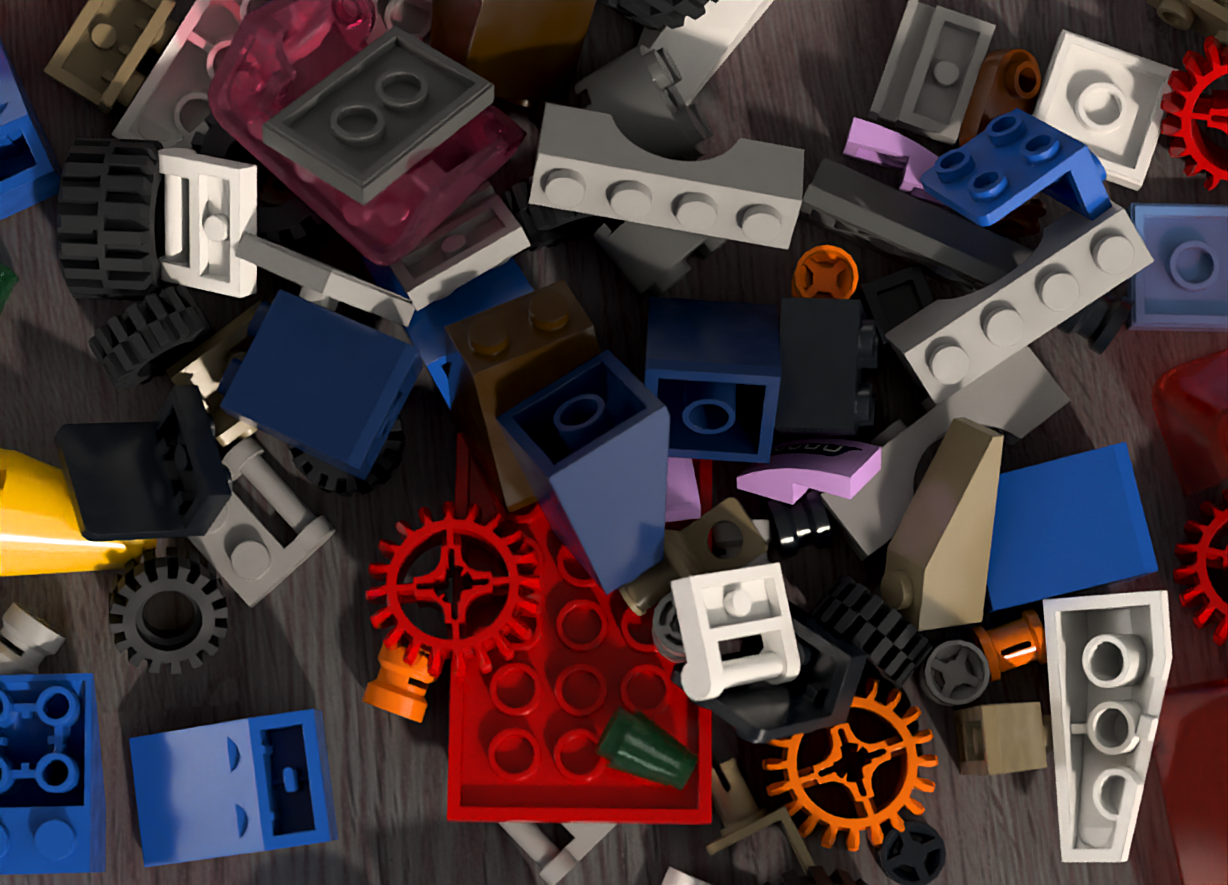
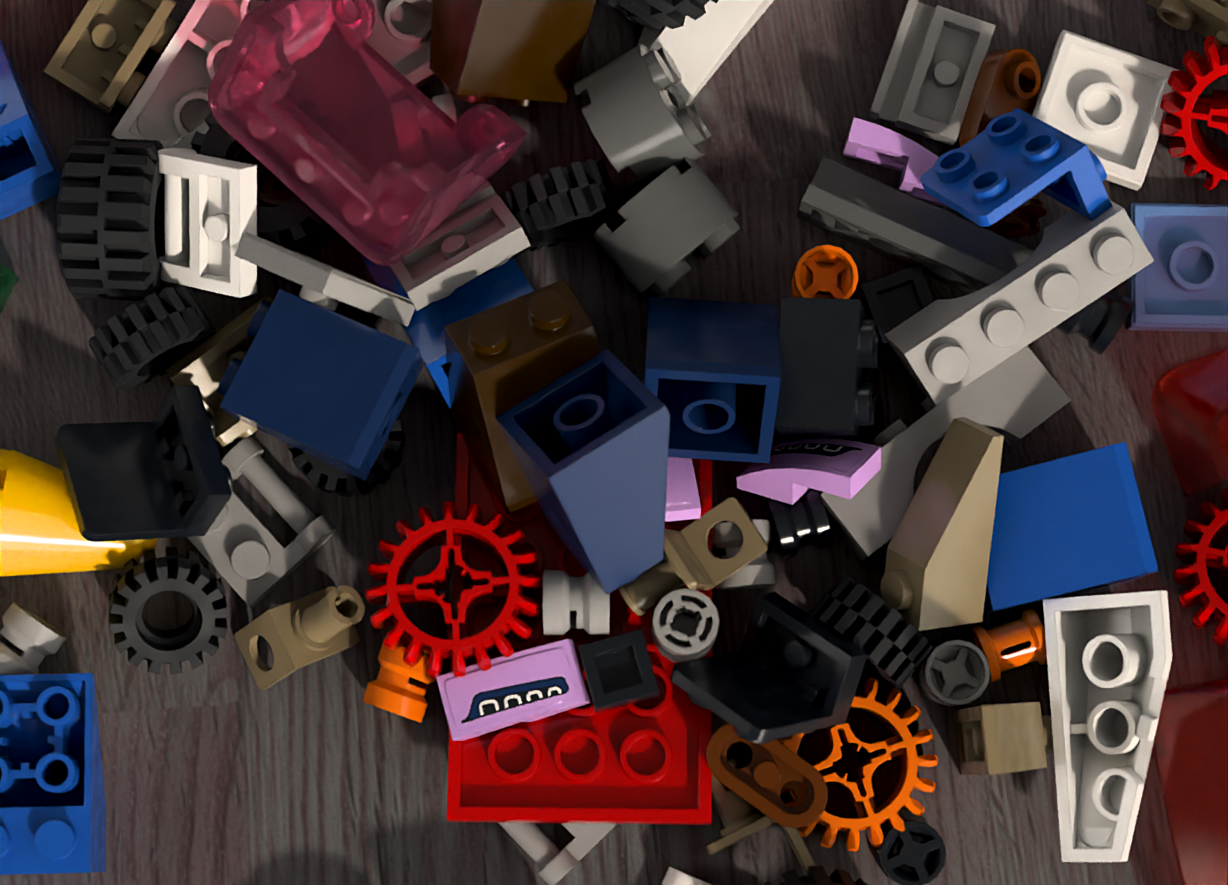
blue slope [129,709,339,868] -> none
dark grey tile [262,25,495,206] -> none
light grey arch [529,103,804,250] -> none
clear green cone [594,706,698,791] -> none
white plate [670,562,800,701] -> none
none -> dark tan bracket [235,585,365,690]
none -> lavender slope [436,639,591,741]
none -> light grey wheel [543,570,610,635]
none -> black plate [578,629,659,713]
none -> reddish brown plate [707,723,828,828]

